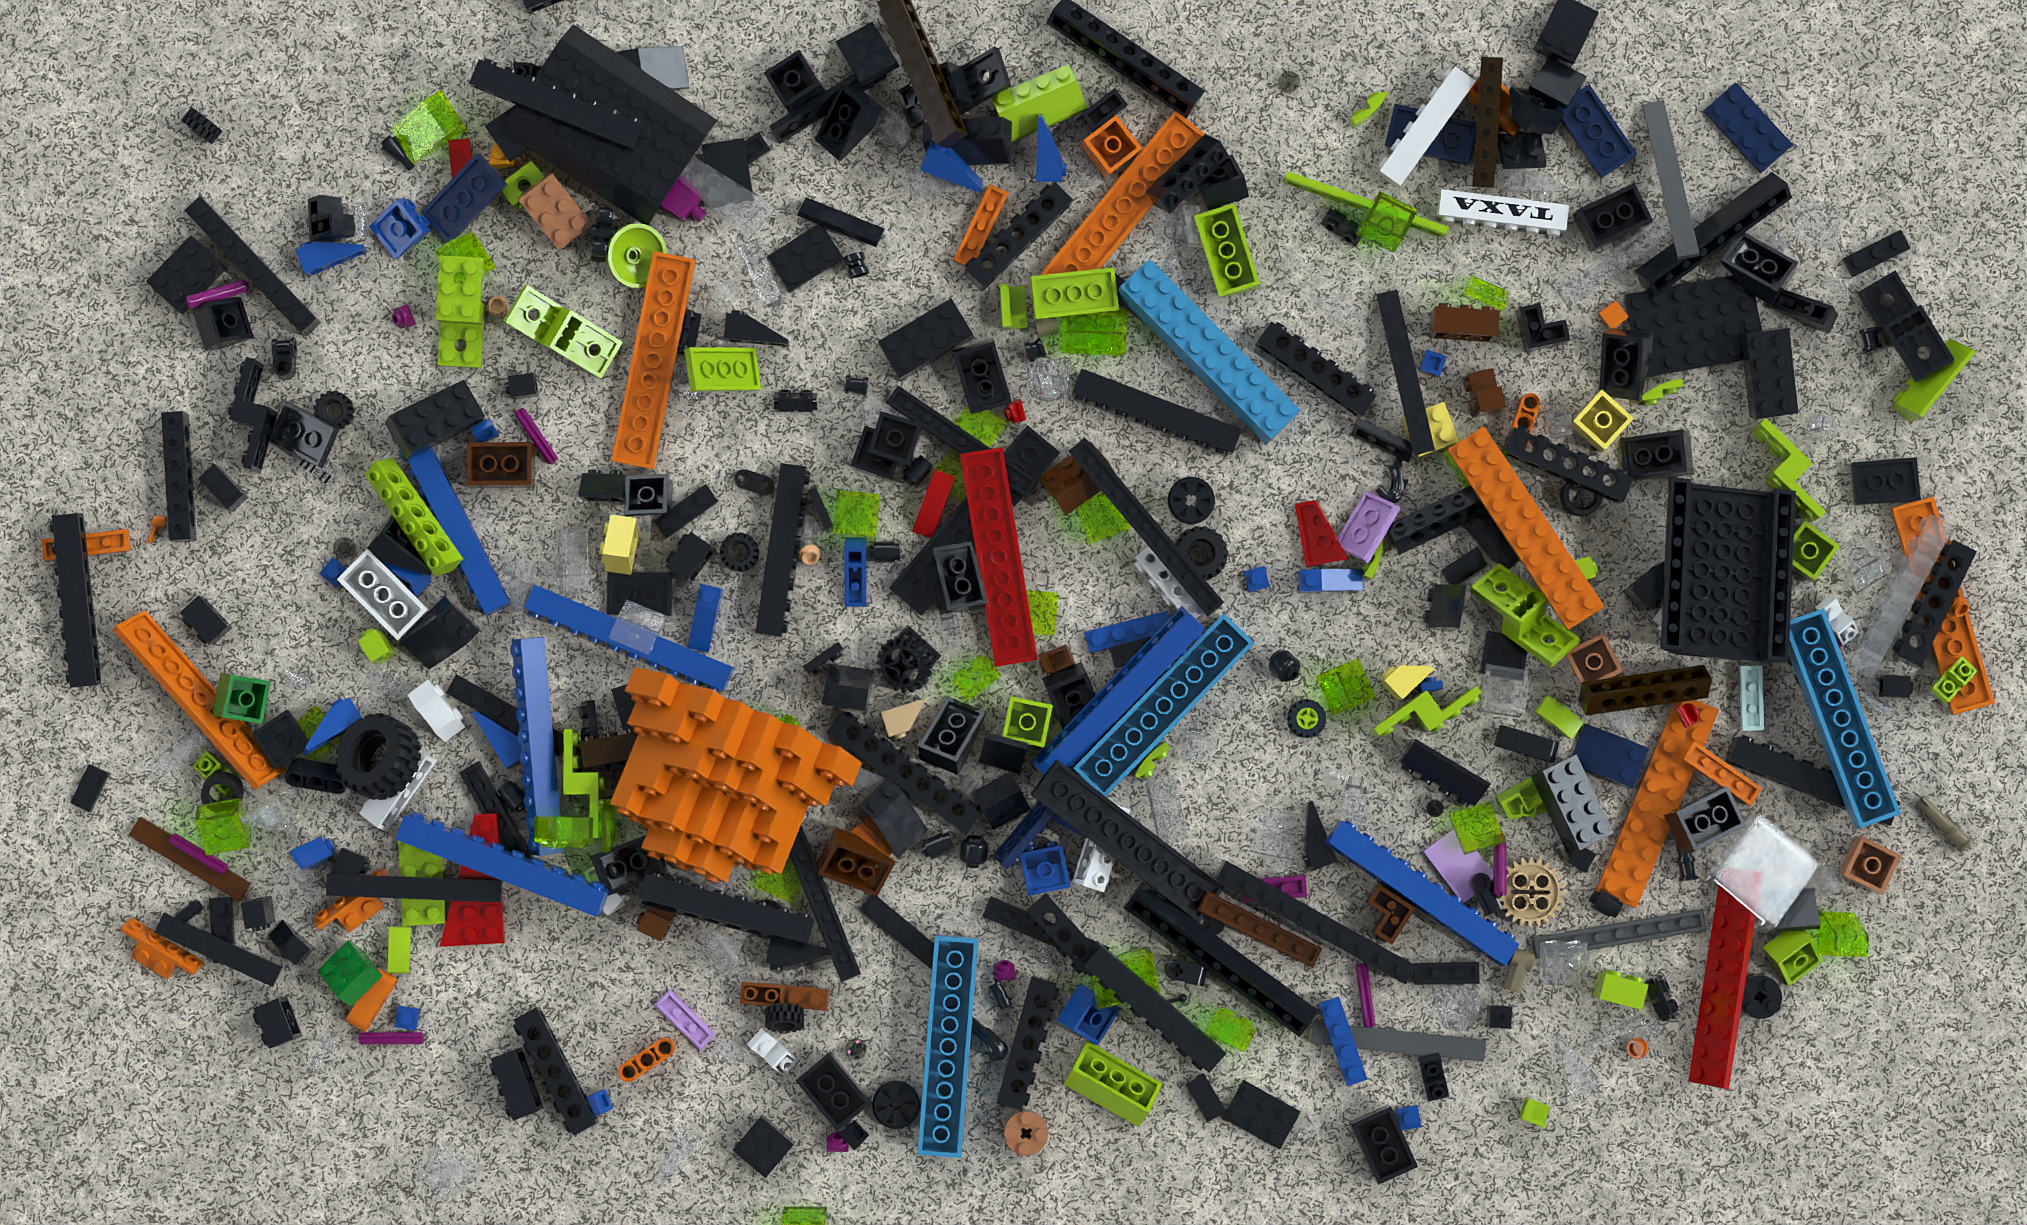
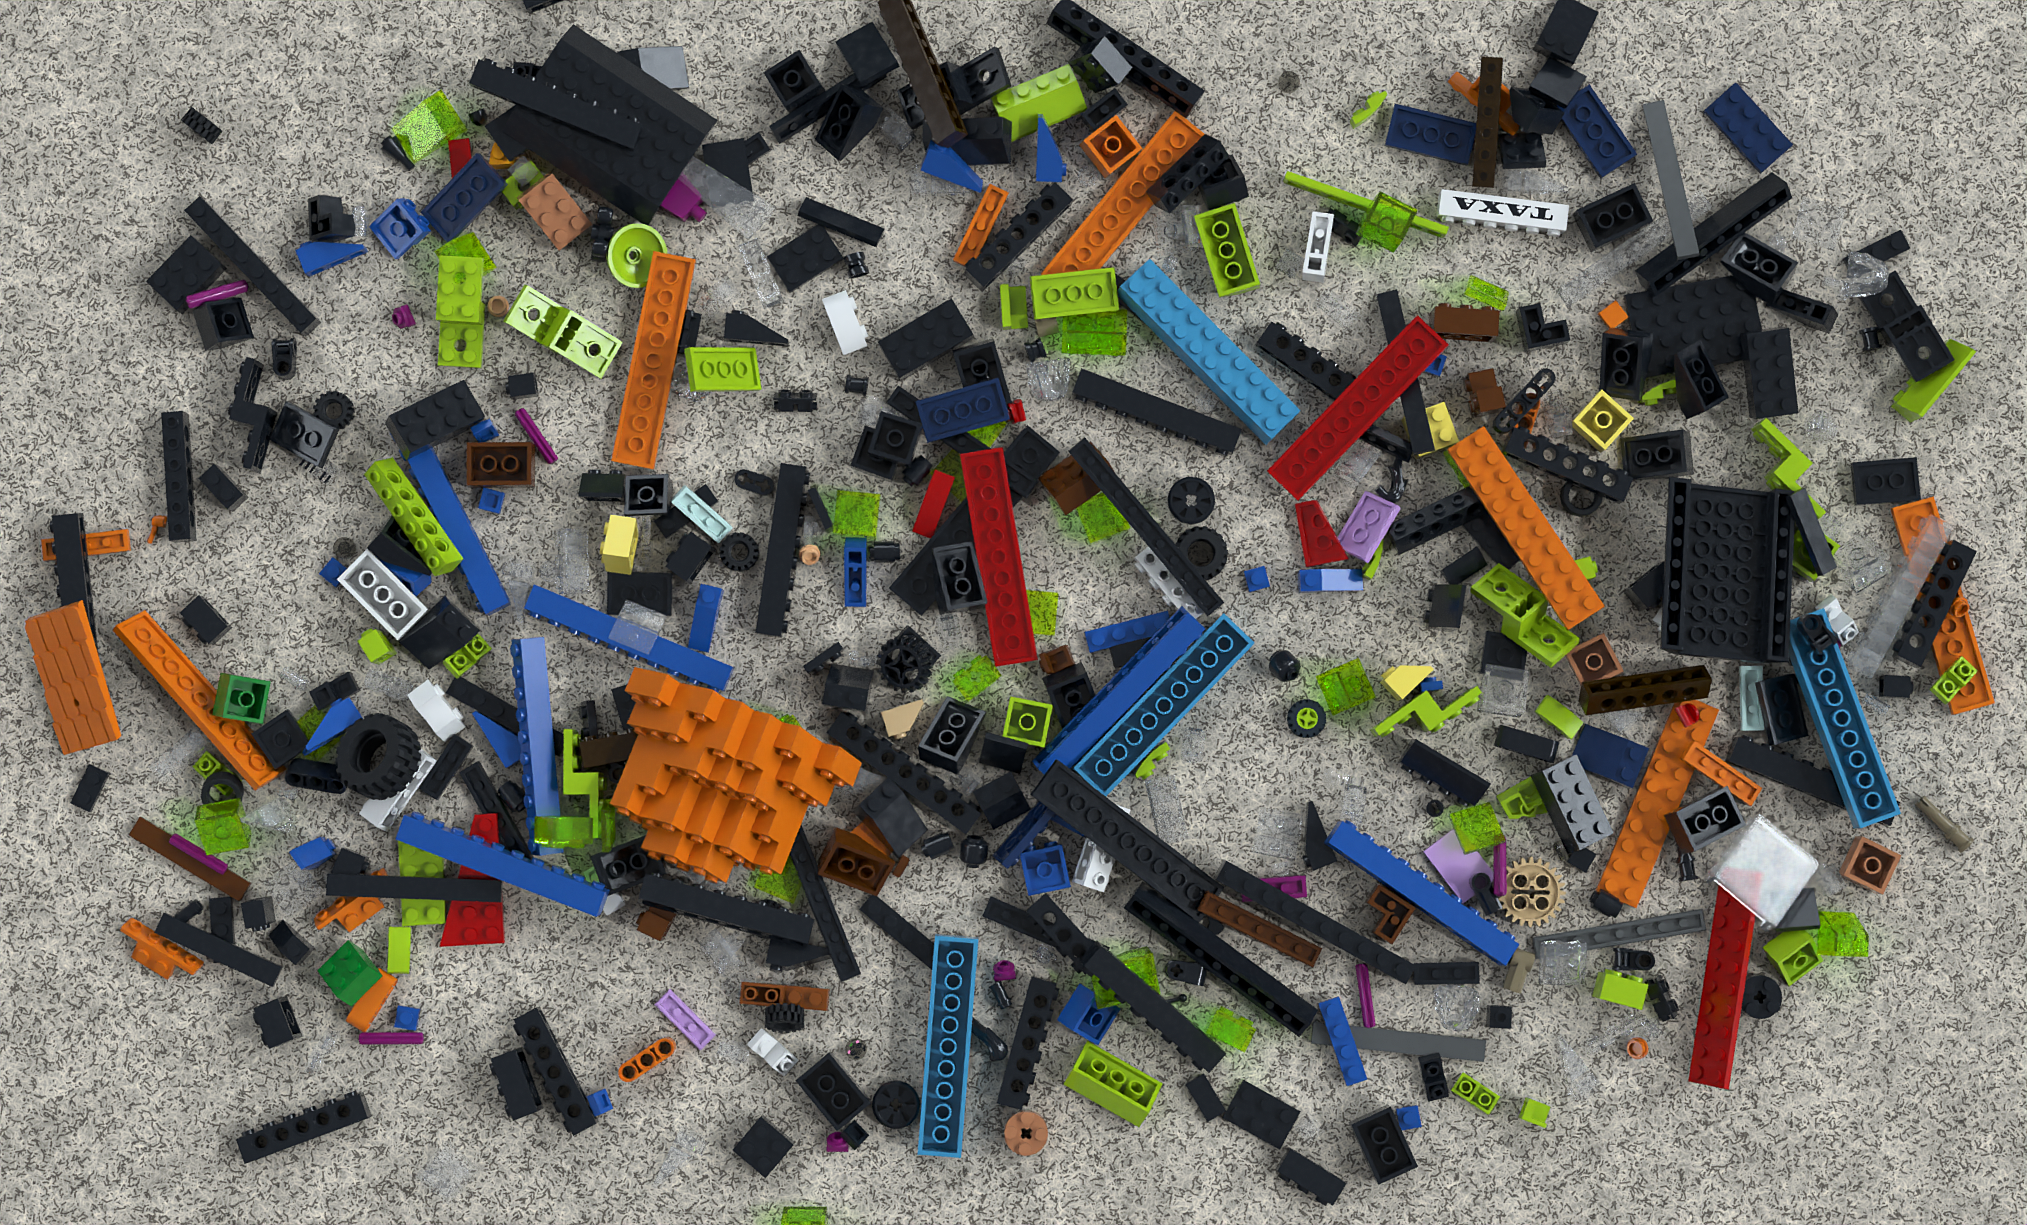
white brick [1378,66,1476,188] -> none
none -> orange piece [25,600,121,755]
none -> black brick [236,1090,372,1164]
none -> black slope [309,671,361,711]
none -> black plate [419,734,474,800]
none -> lime slope [442,633,492,679]
none -> black hinge [468,108,487,126]
none -> blue plate [478,488,505,514]
none -> clear plate [507,156,538,187]
none -> light aqua plate [670,485,733,543]
none -> white brick [822,290,868,355]
none -> reddish brown tile [892,855,910,878]
none -> dark blue plate [916,378,1010,443]
none -> black brick [1068,36,1132,93]
none -> red plate [1267,315,1449,501]
none -> black brick [1276,1147,1347,1206]
none -> white slope [1302,211,1334,283]
none -> clear slope [1332,439,1382,491]
none -> lime slope [1451,1072,1501,1115]
none -> black beam [1493,368,1556,434]
none -> black piece [1612,948,1655,971]
none -> black slope [1674,340,1729,420]
none -> black plate [1755,673,1809,746]
none -> black tile [1786,488,1837,576]
none -> black piece [1797,614,1837,656]
none -> clear hair [1843,251,1889,297]

